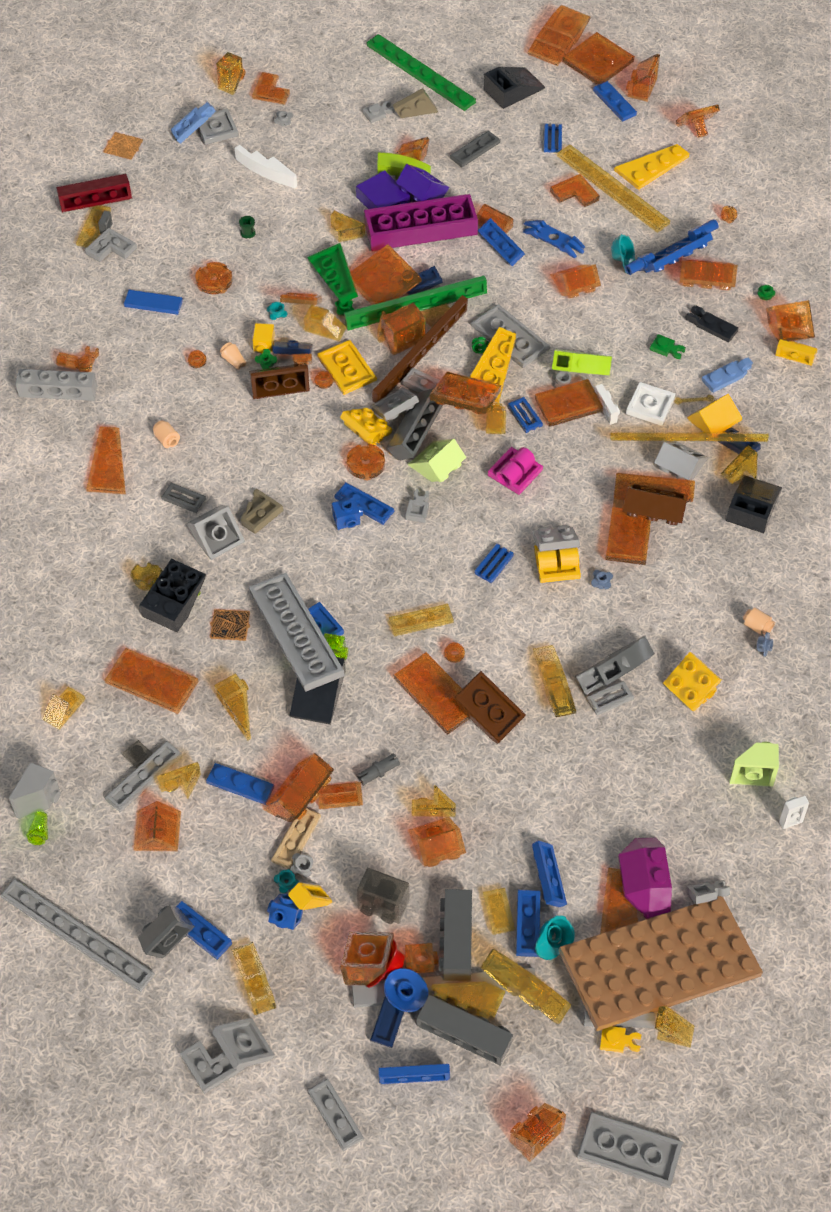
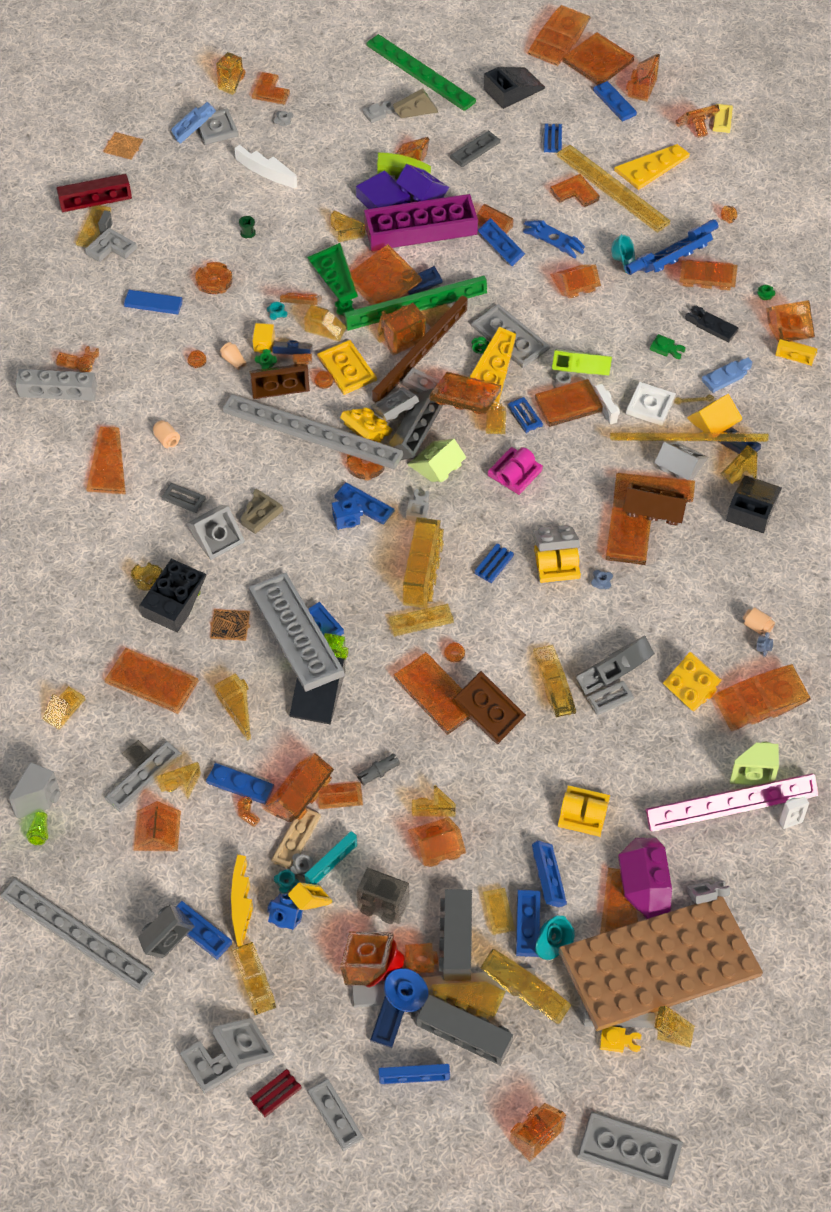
none -> light grey plate [223,394,403,470]
none -> yellow slope [231,854,253,948]
none -> clear orange arm [237,796,260,827]
none -> dark red tile [250,1069,302,1118]
none -> teal tile [304,831,357,885]
none -> clear yellow brick [403,517,444,608]
none -> yellow plate [558,785,610,837]
none -> plate [646,773,818,831]
none -> light yellow tile [713,104,733,133]
none -> clear orange slope [713,664,812,732]

